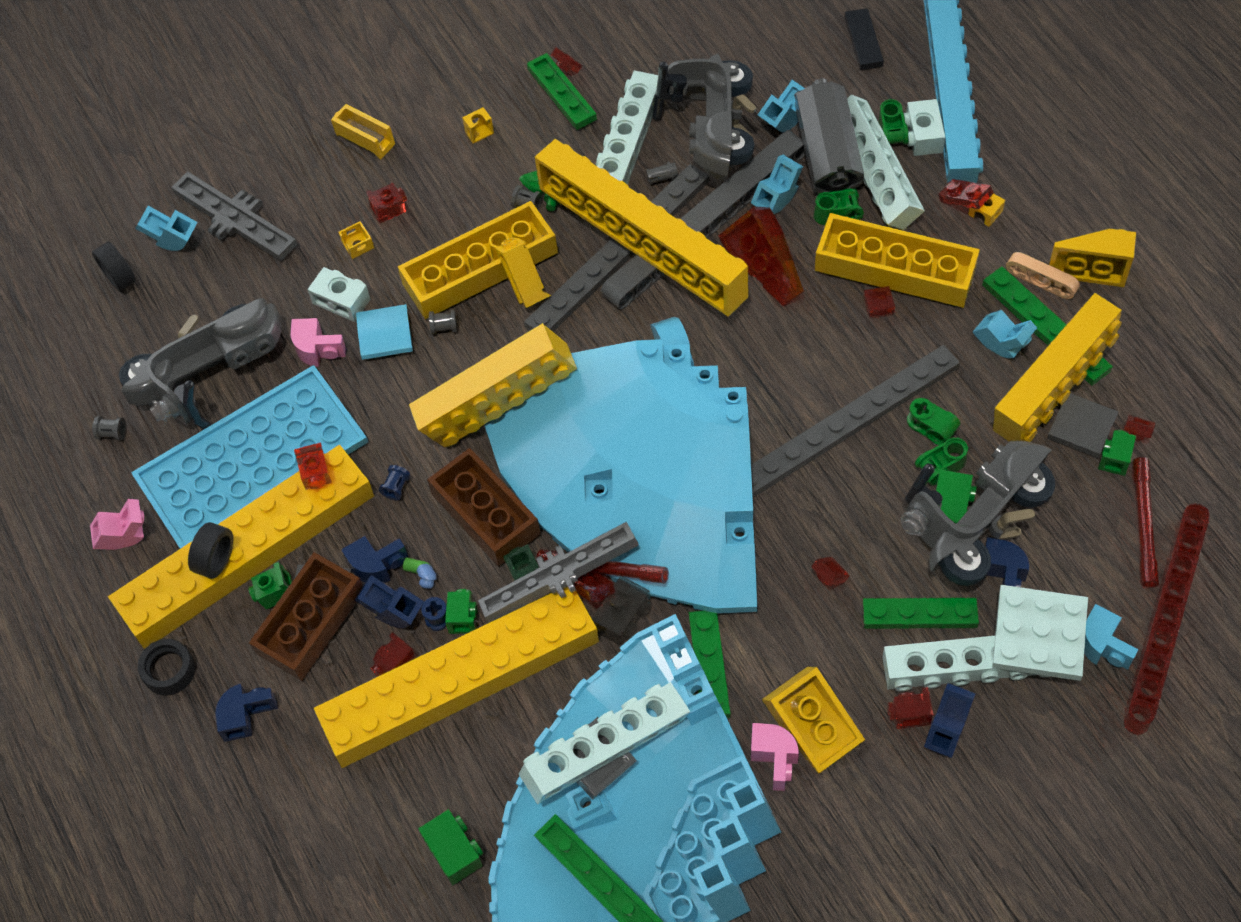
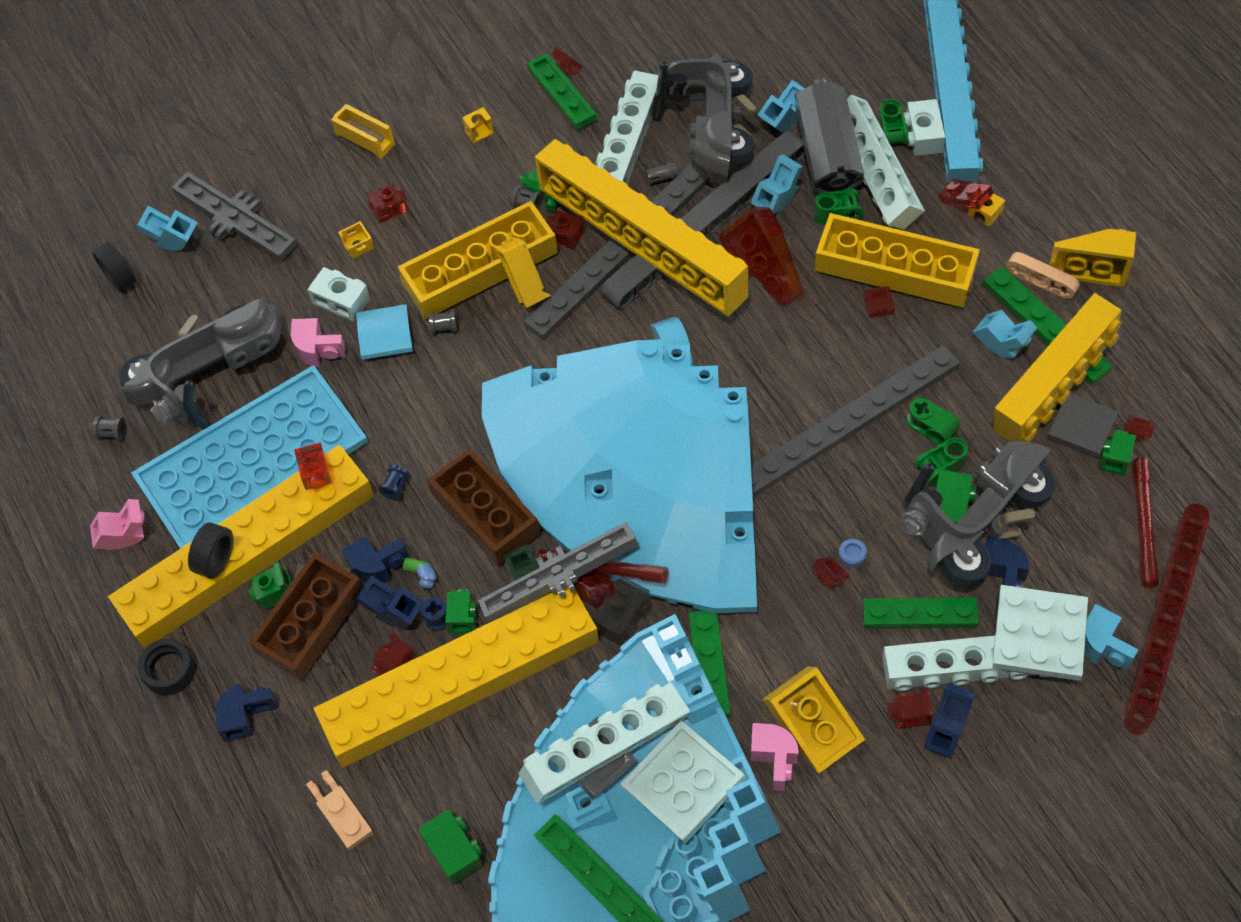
yellow brick [409,323,577,448] -> none
black tile [844,8,884,70] -> none
none -> light nougat hinge [306,770,374,851]
none -> clear red brick [546,210,585,250]
none -> light aqua plate [621,721,746,844]
none -> medium blue tile [839,539,867,568]

